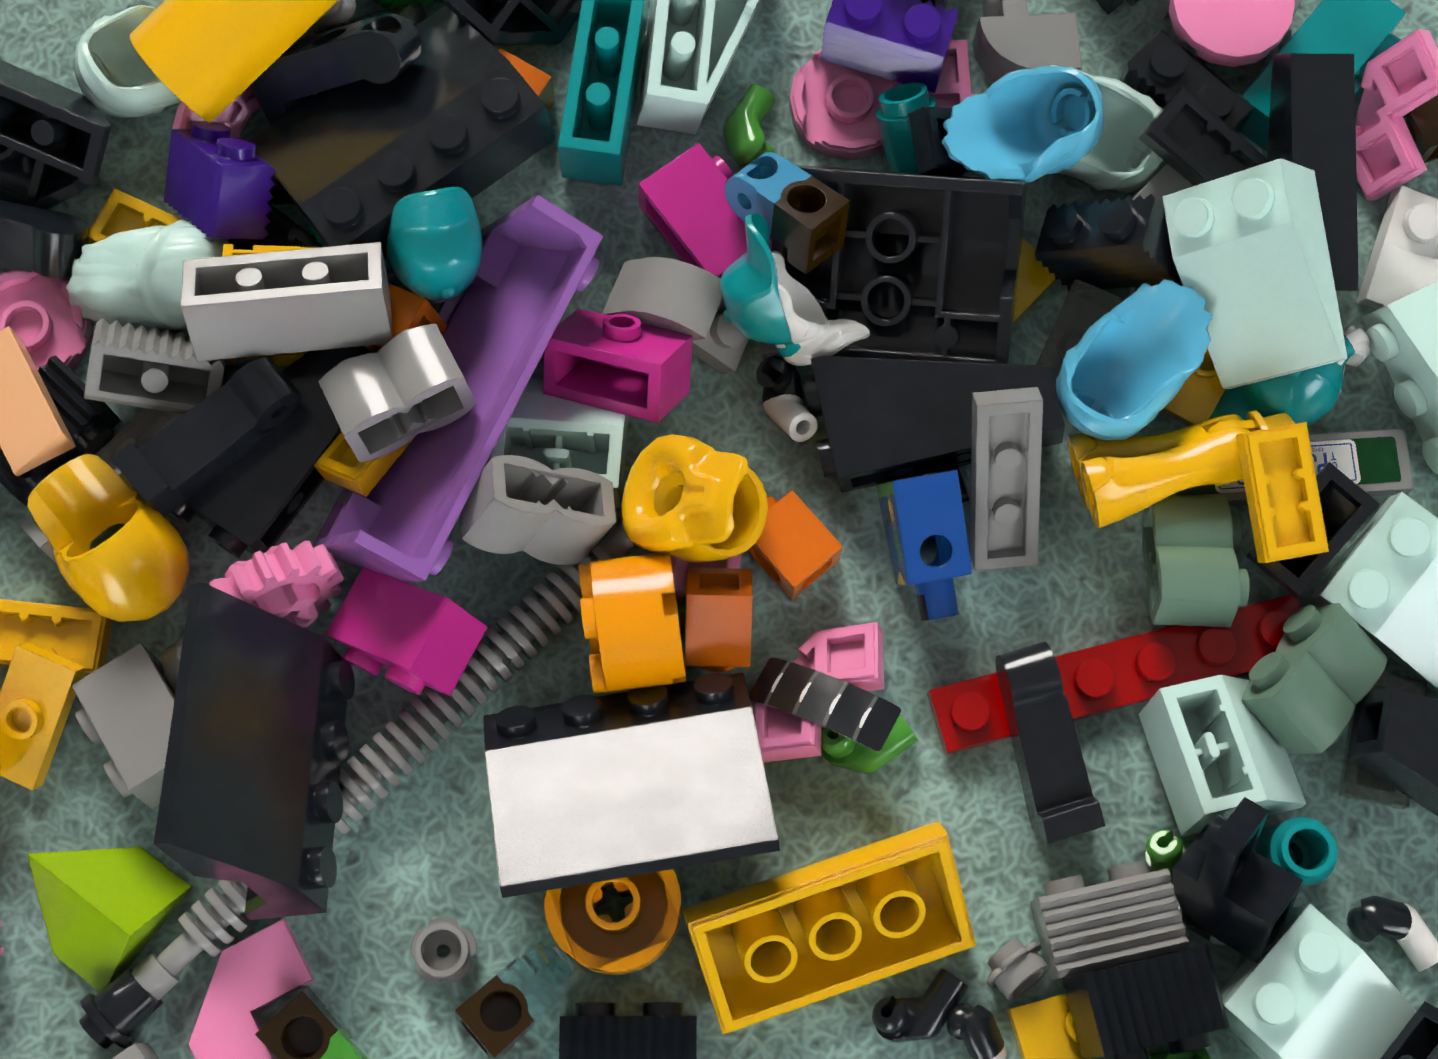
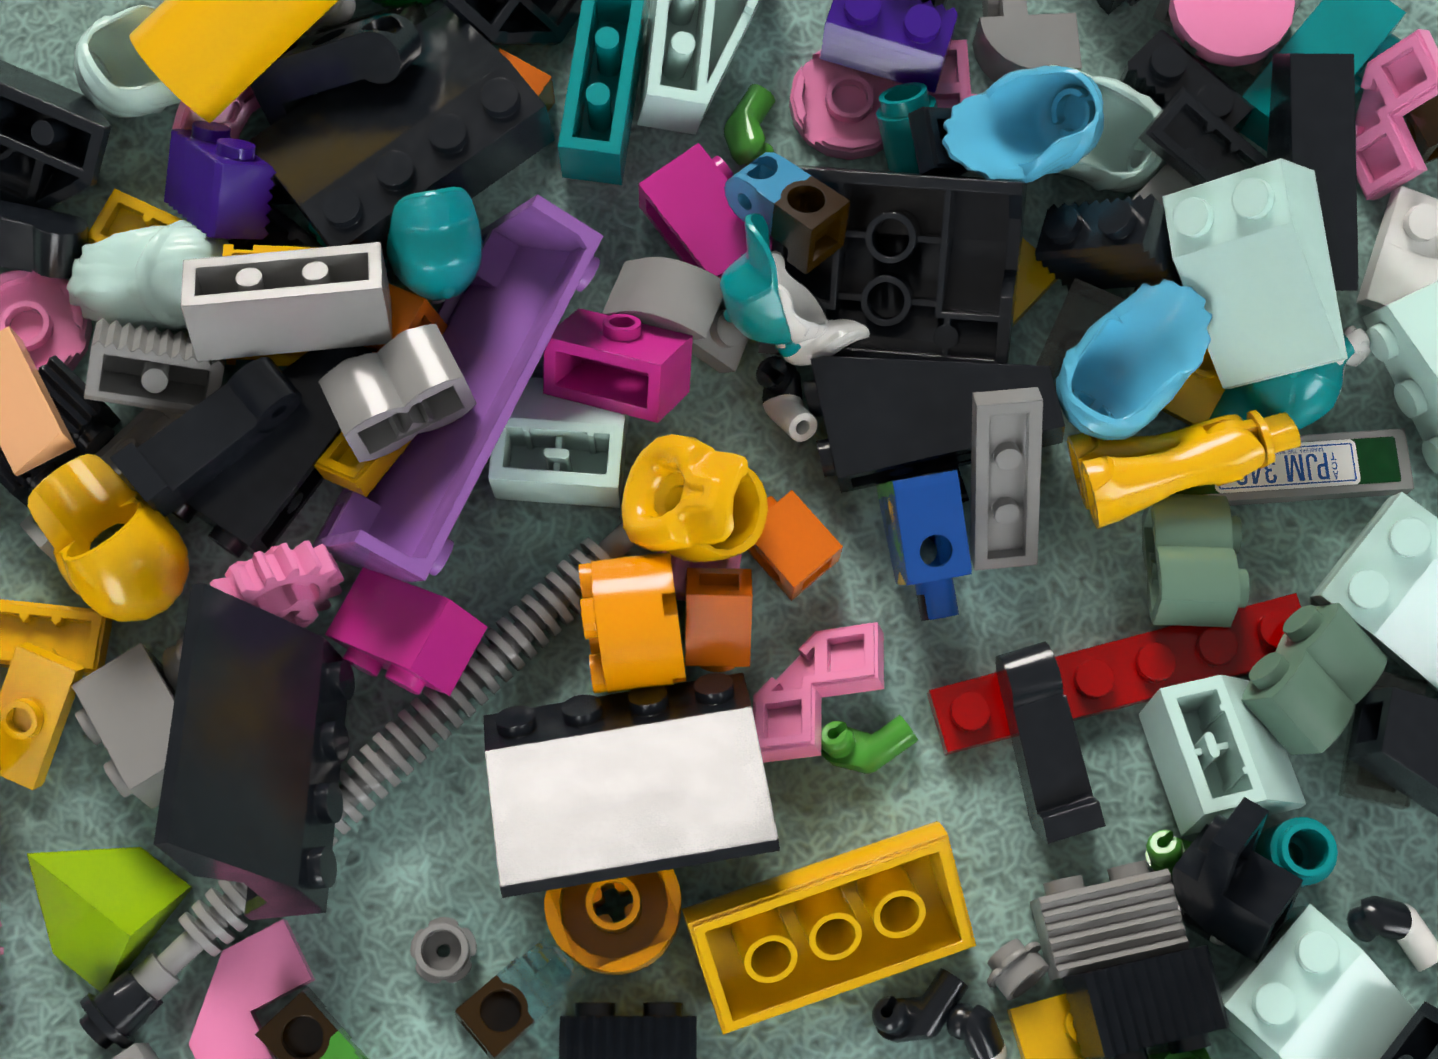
light grey brick [460,455,616,565] -> none
black sticker [749,657,901,752] -> none
yellow plate [1236,422,1329,563] -> none
black slope [1246,462,1379,599] -> none

